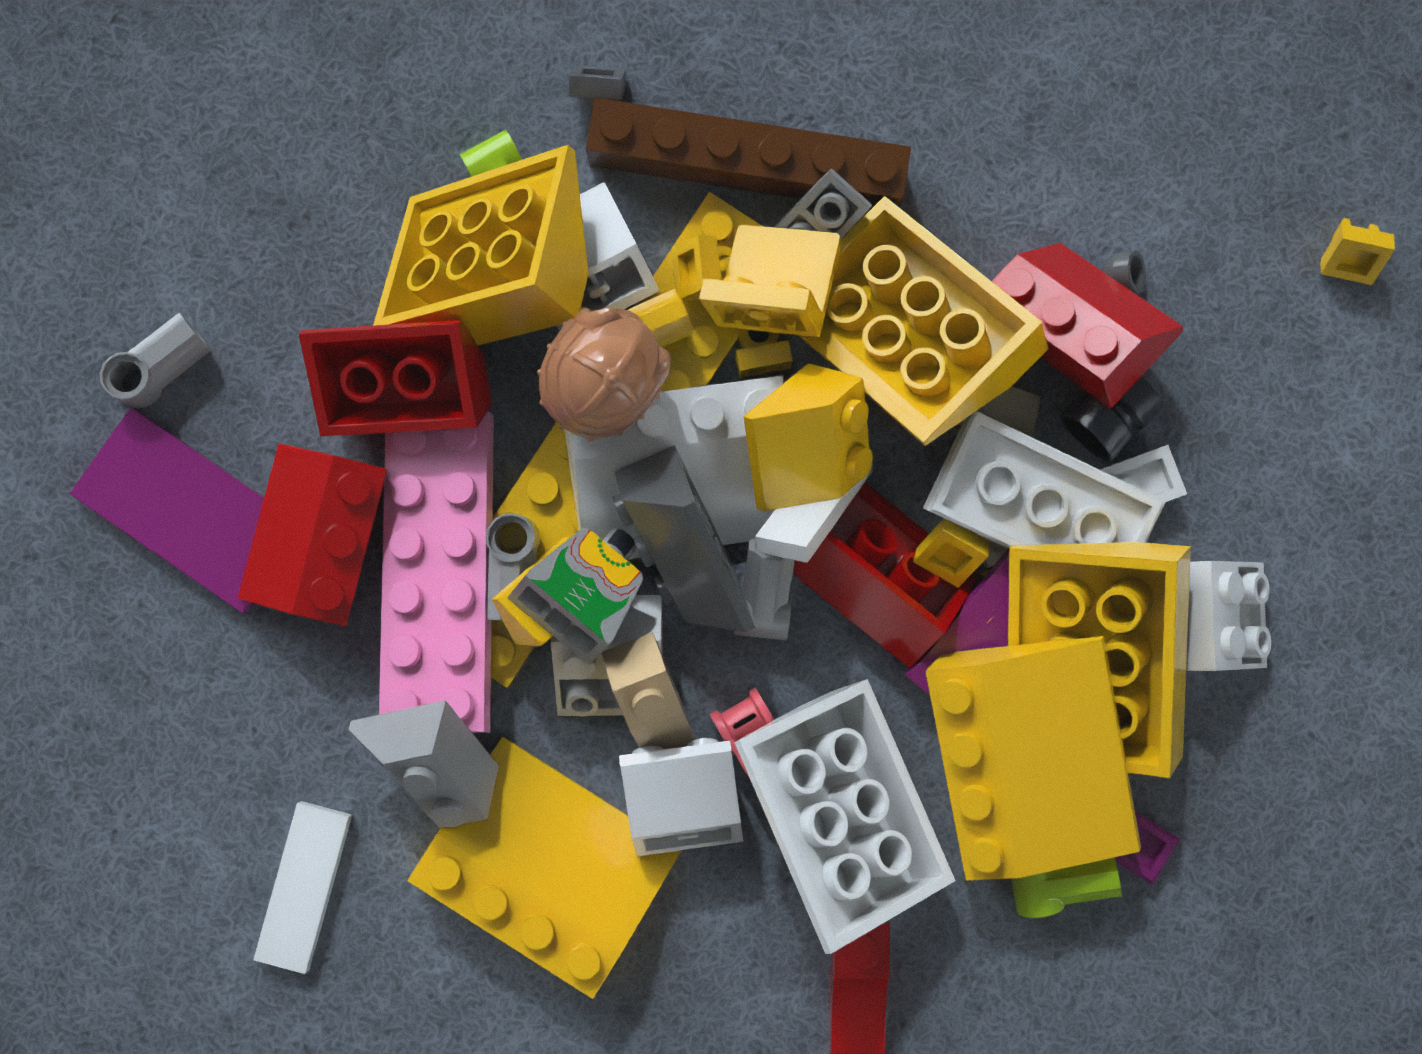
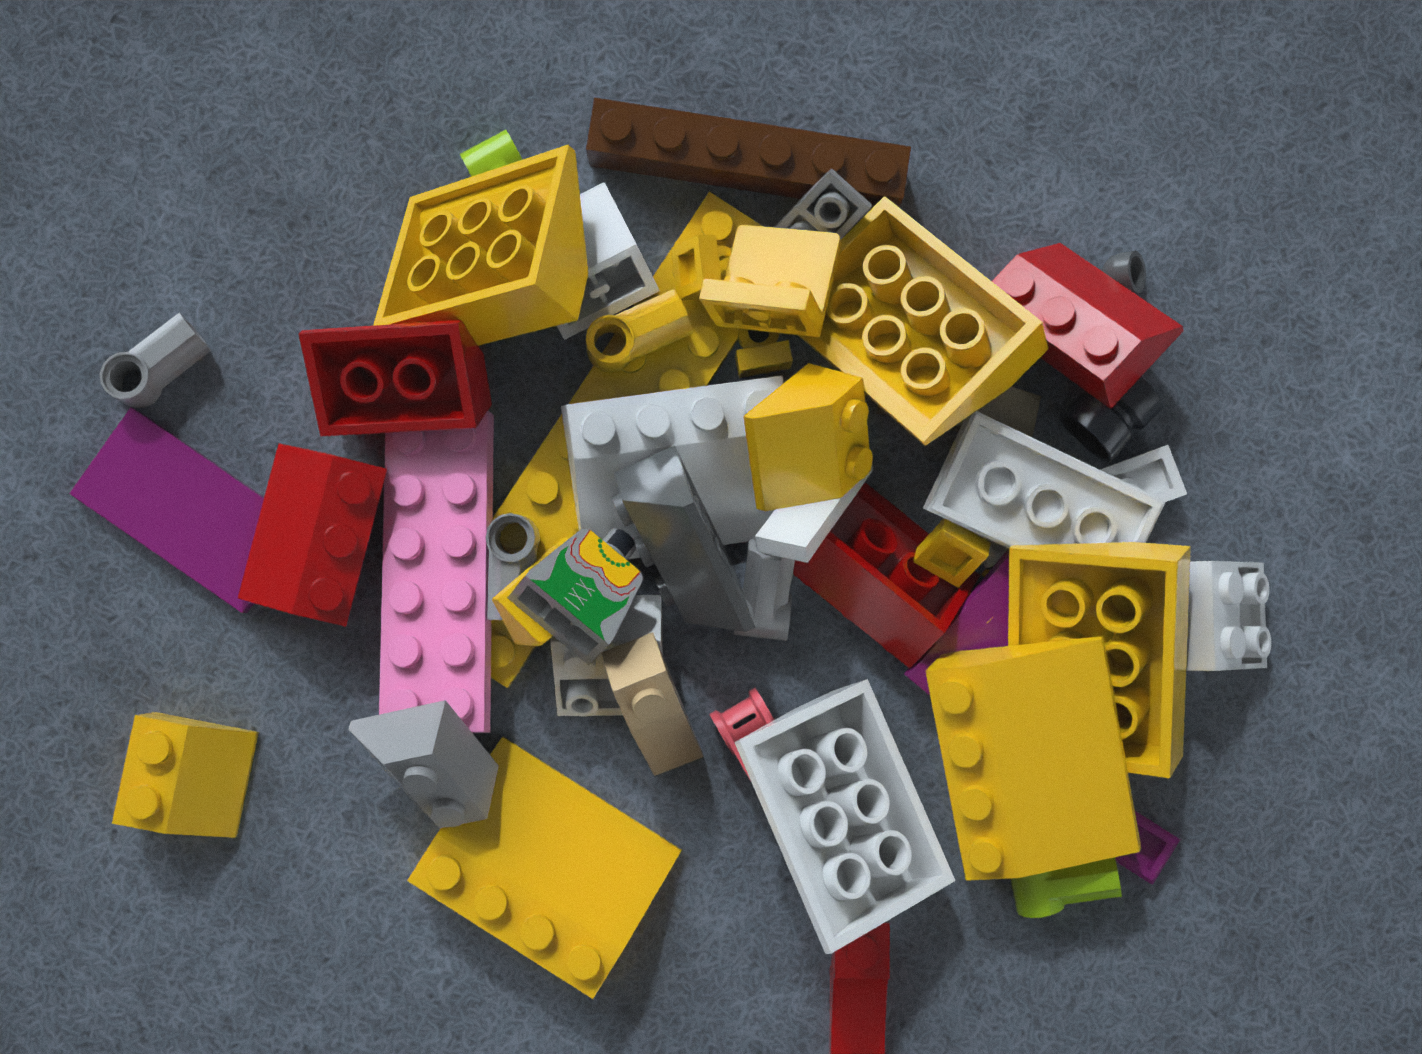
white tile [253,801,352,974] -> none
nougat head [537,308,671,442] -> none
flat silver plate [569,65,626,106] -> none
white slope [619,738,743,856] -> none
yellow tile [1320,218,1395,285] -> none
none -> yellow slope [112,712,259,838]

